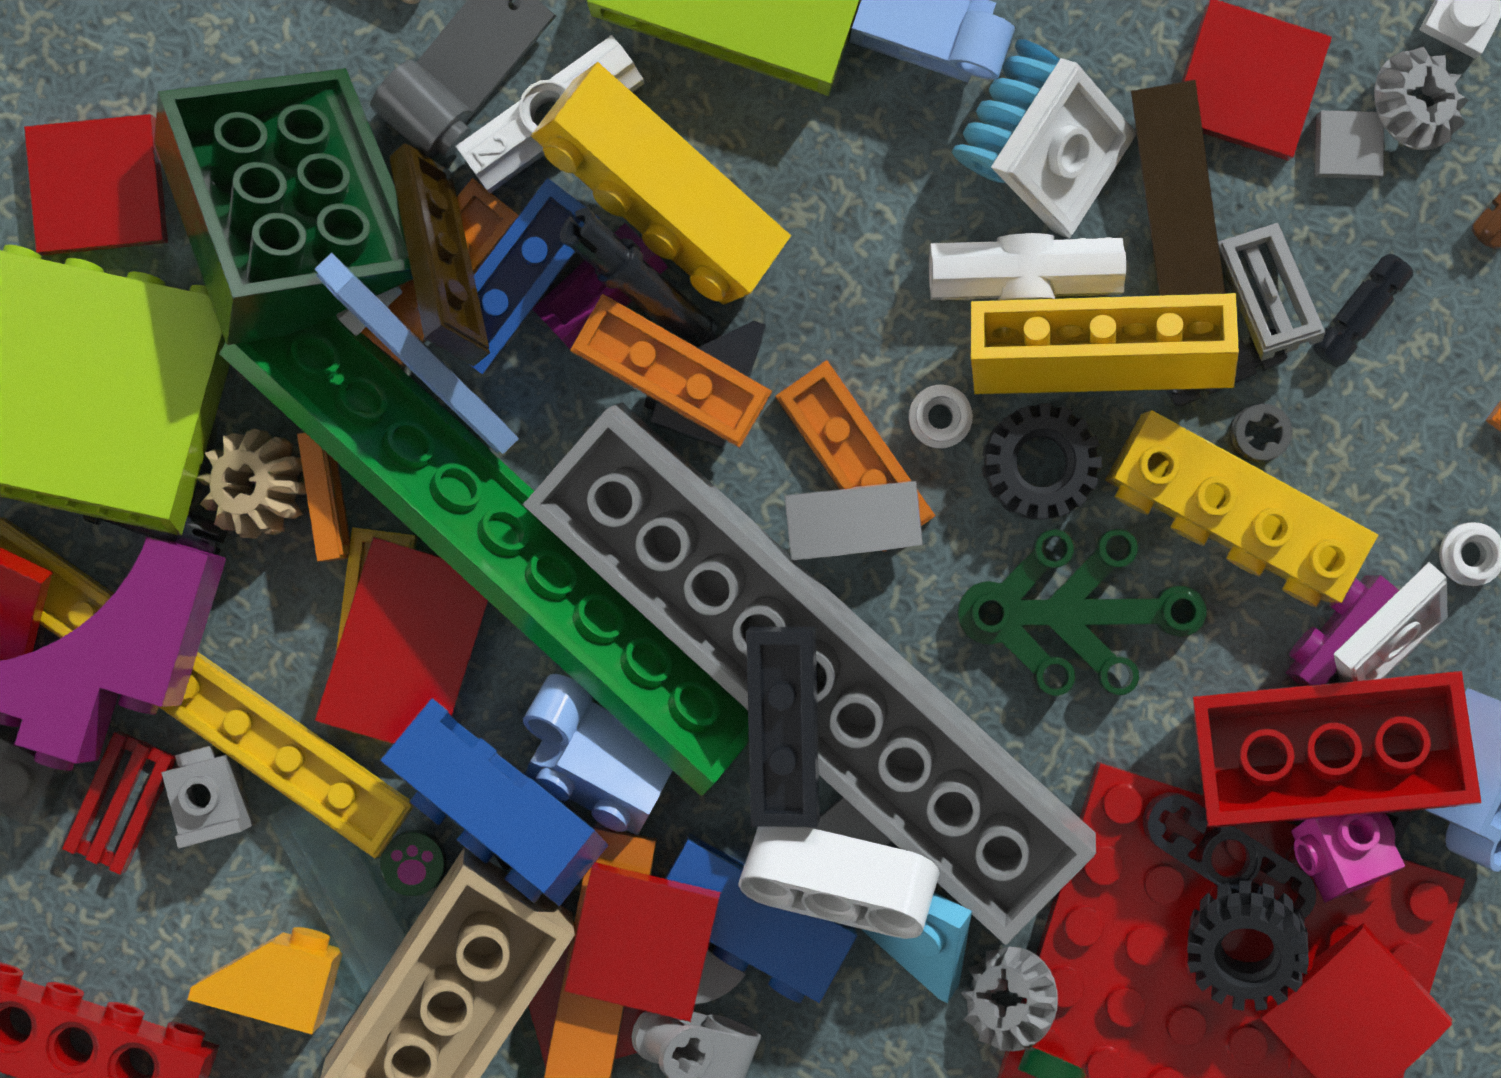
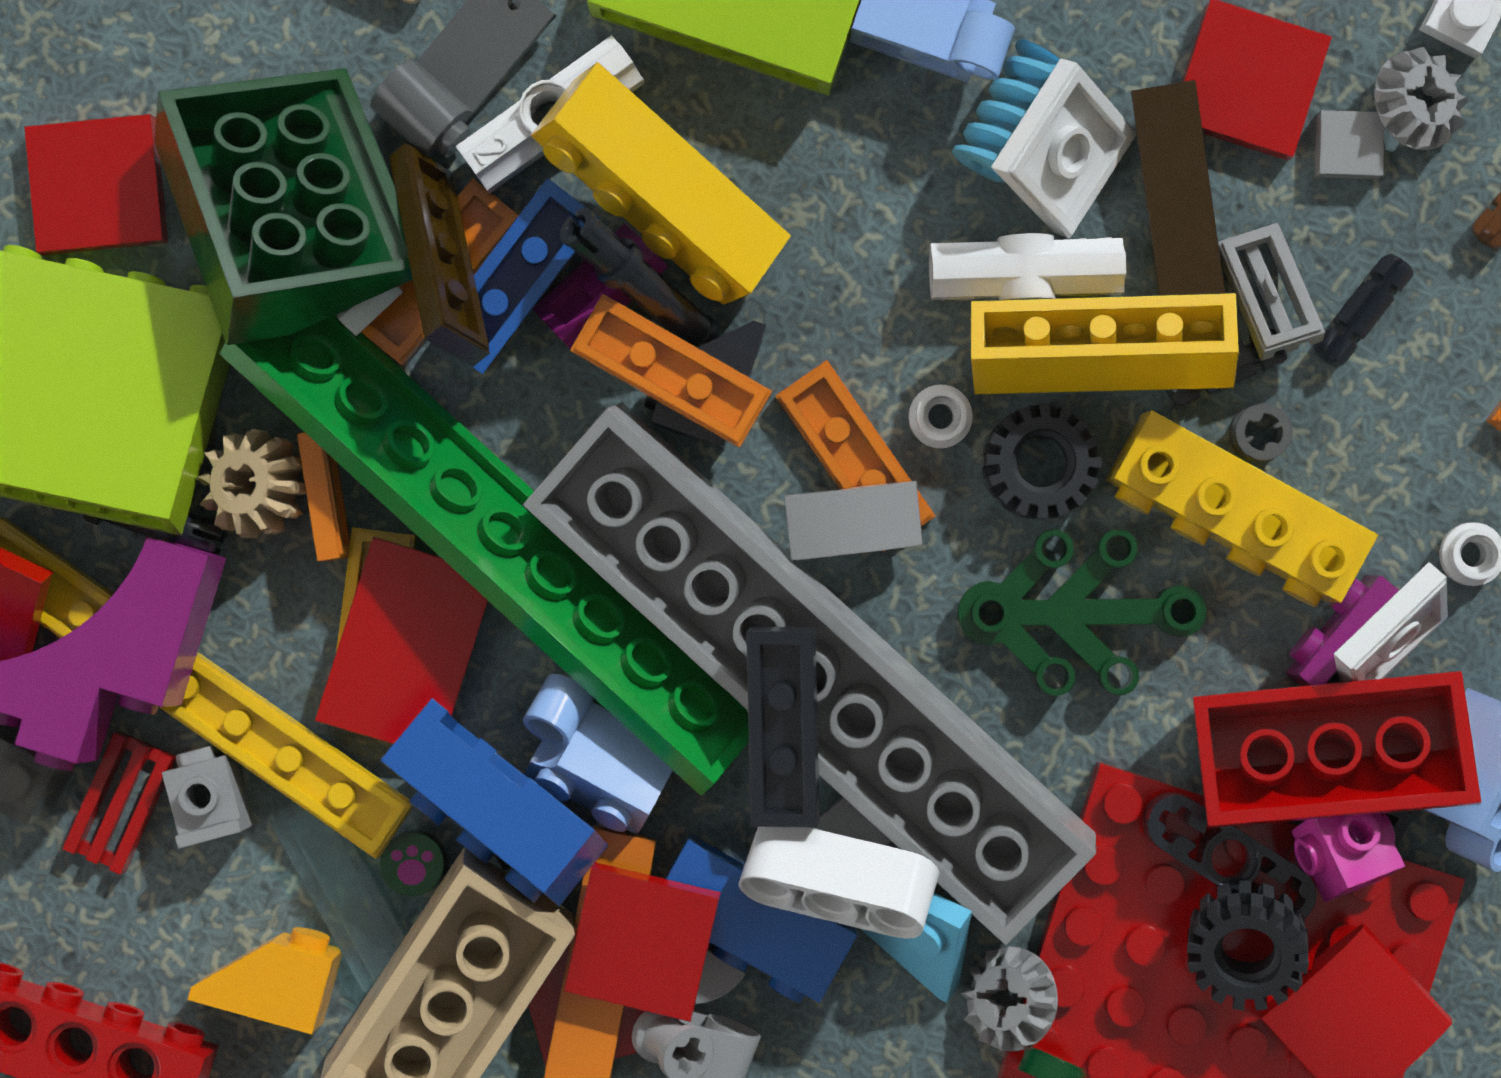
light blue tile [315,253,519,454] -> none

